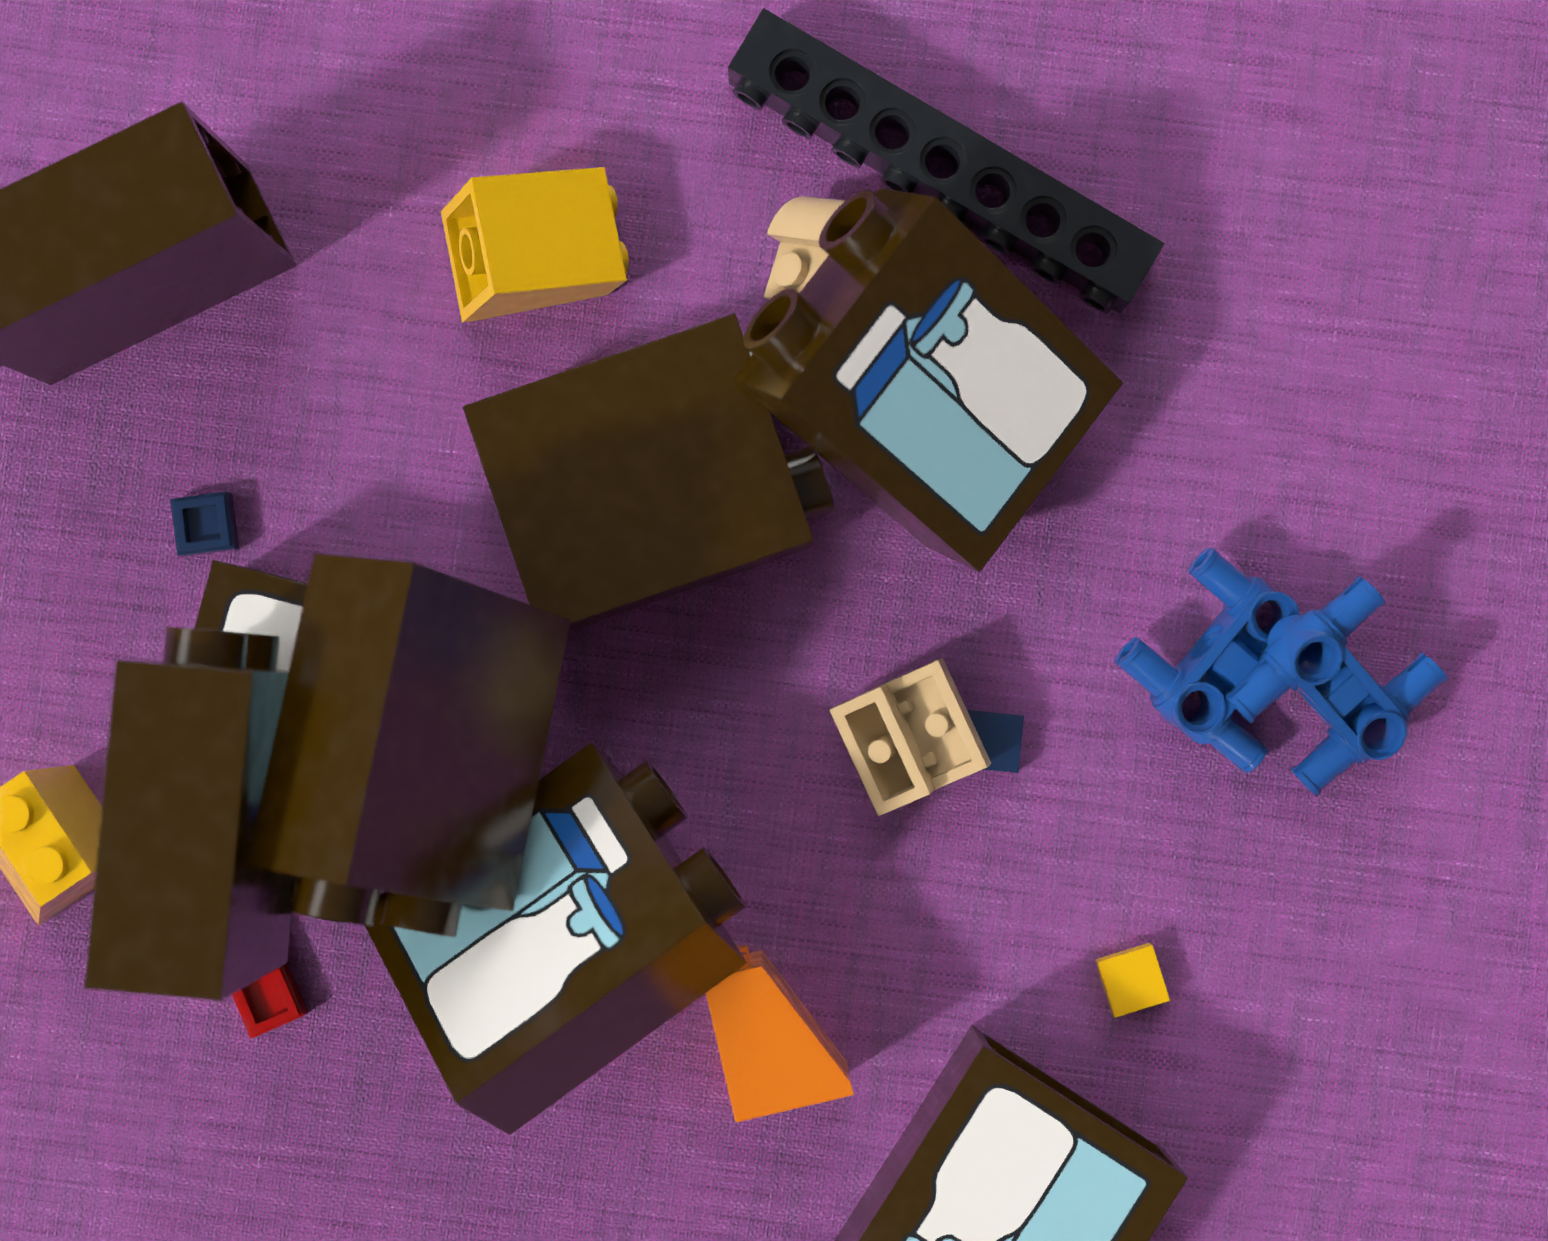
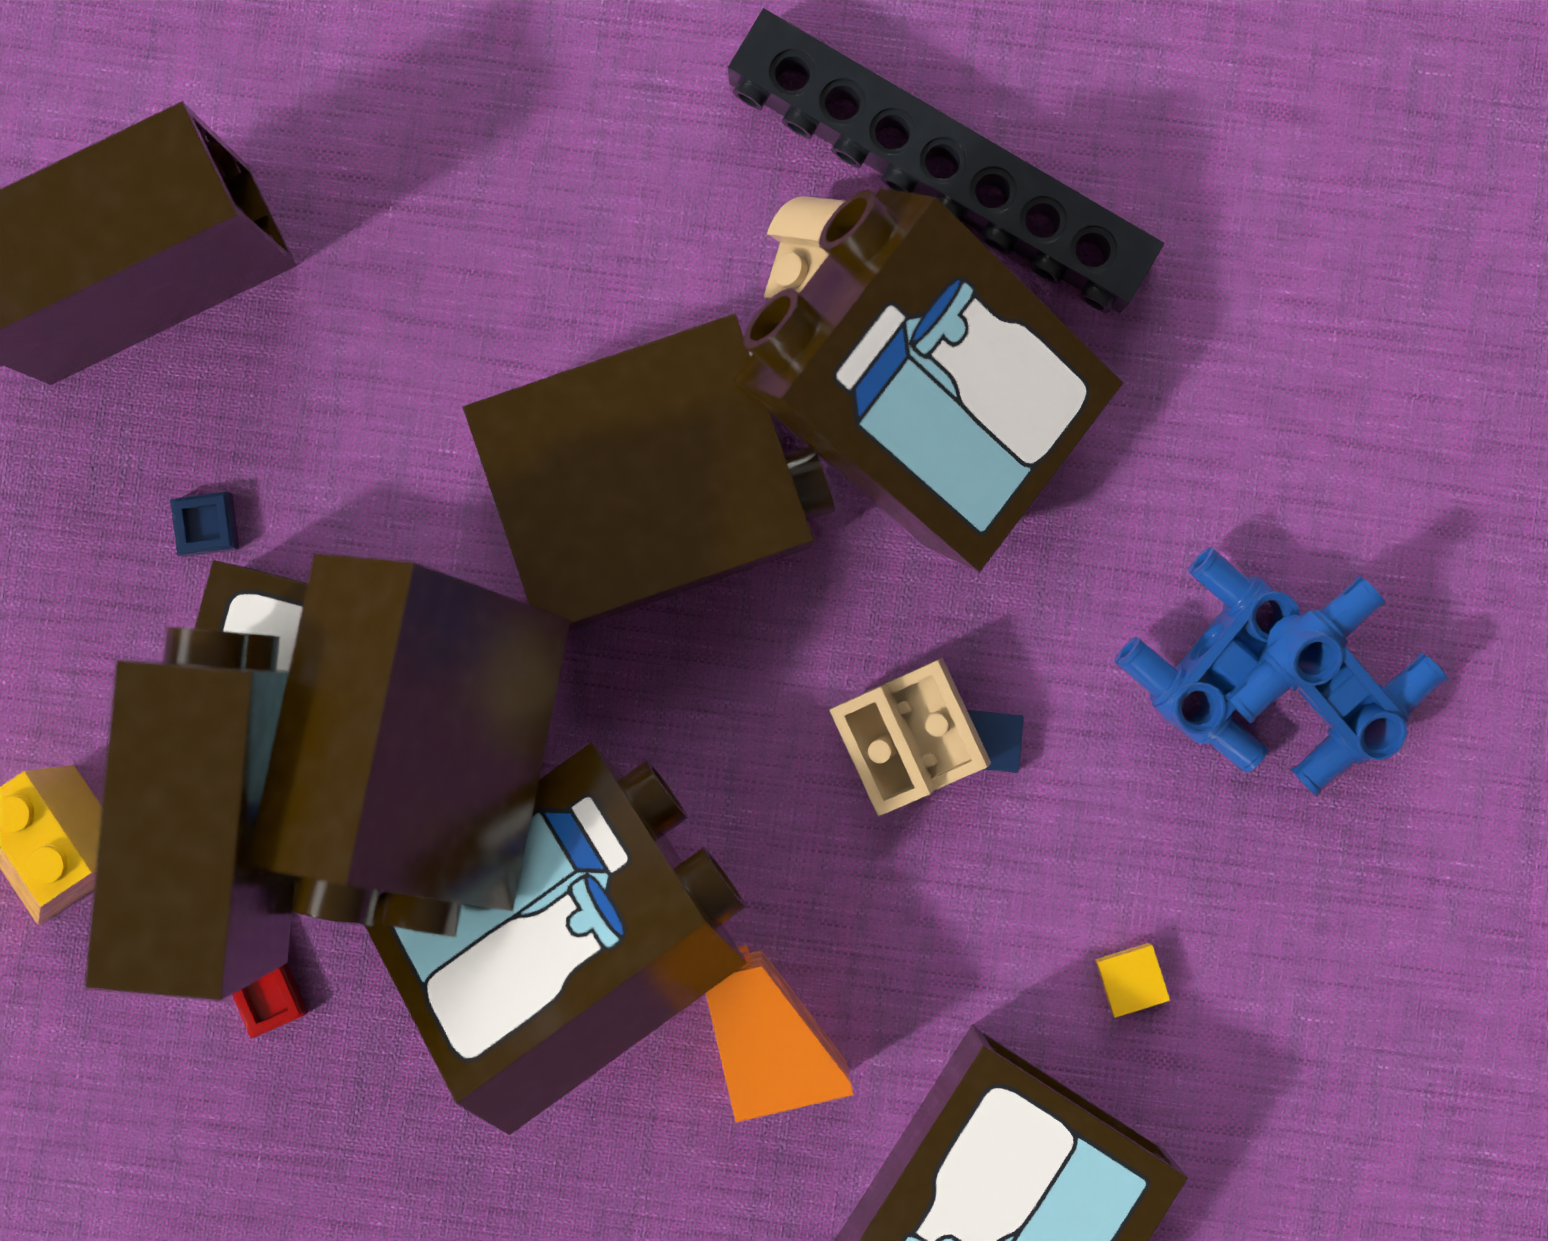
yellow slope [441,167,629,323] -> none

